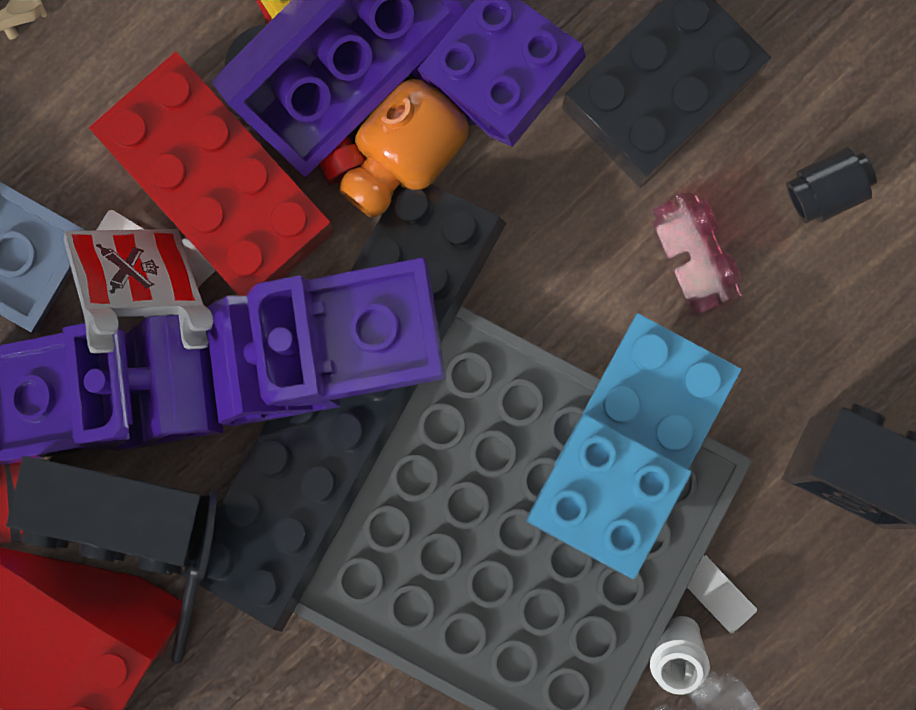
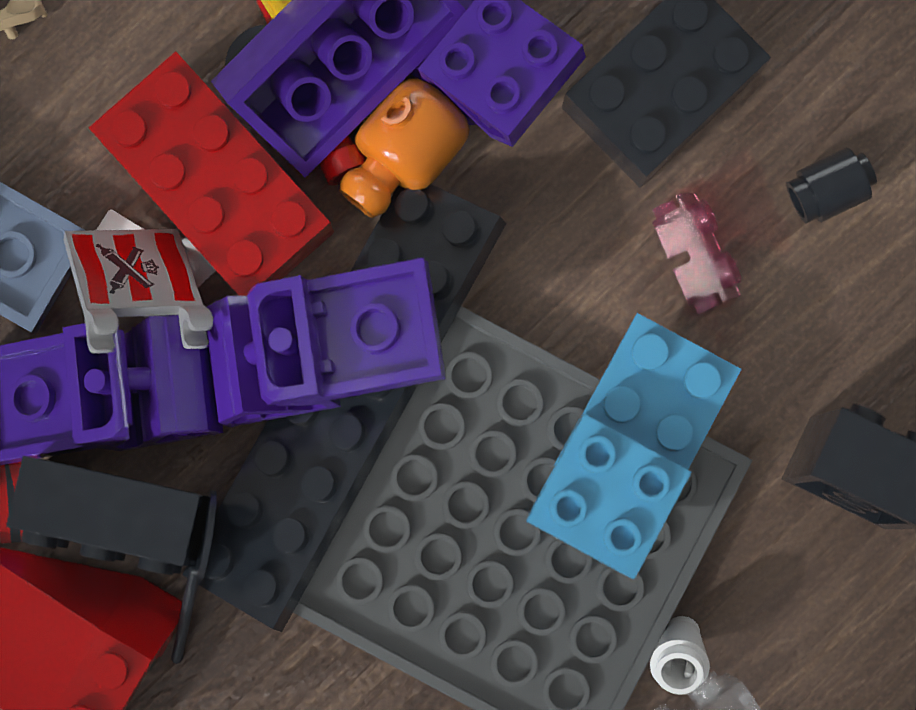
white sticker [687,555,757,633] -> none

